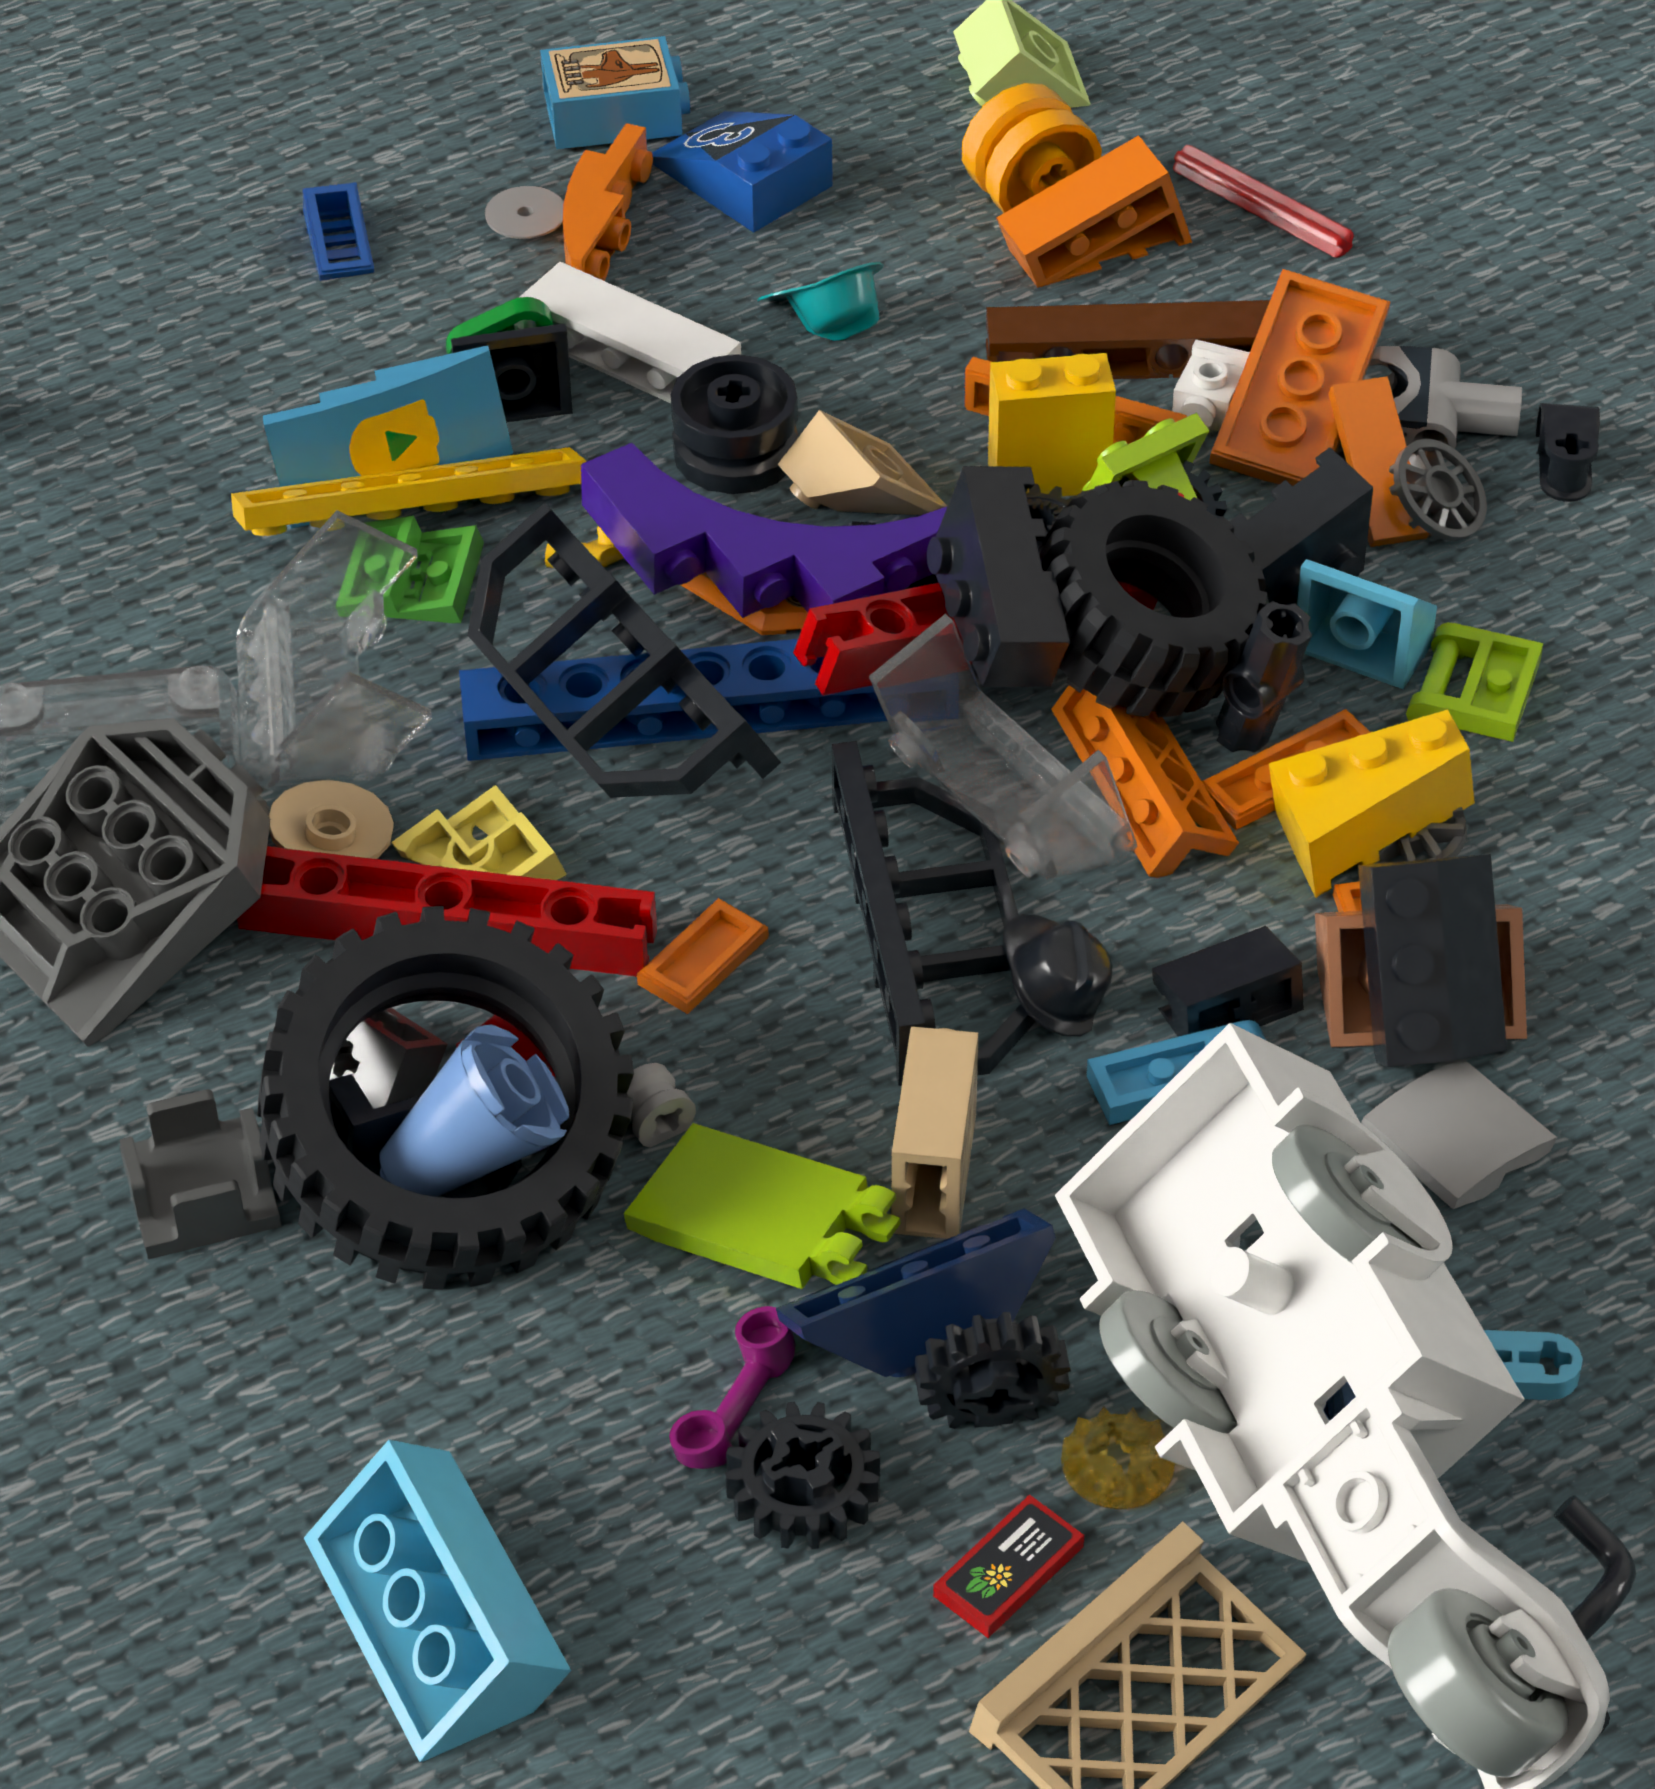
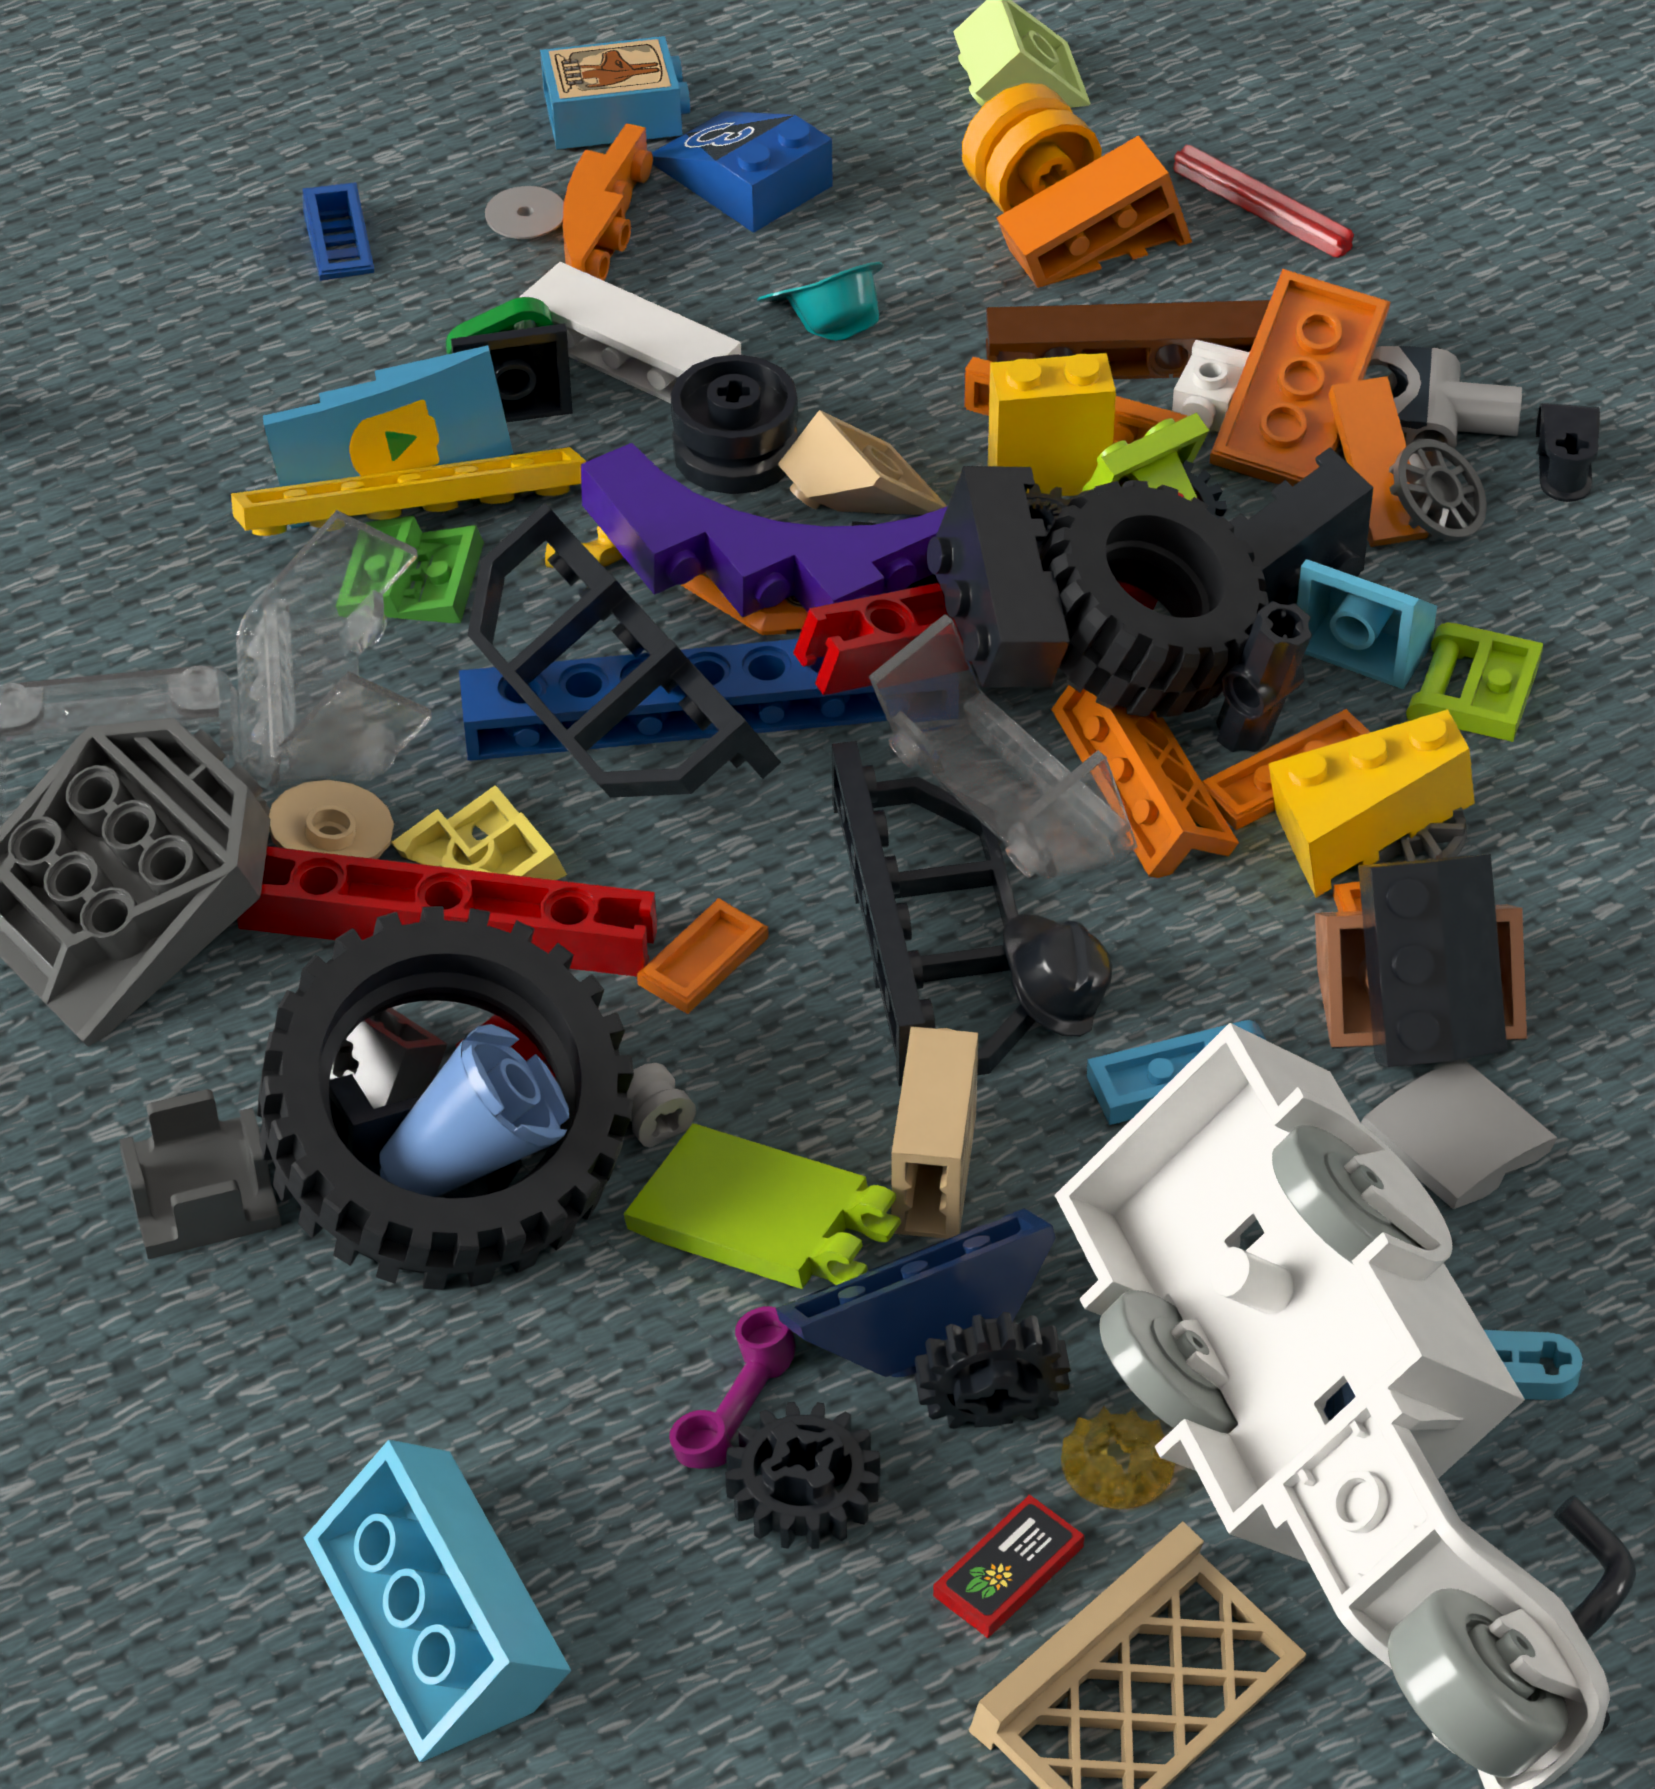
black hinge [1152,926,1304,1037] -> none

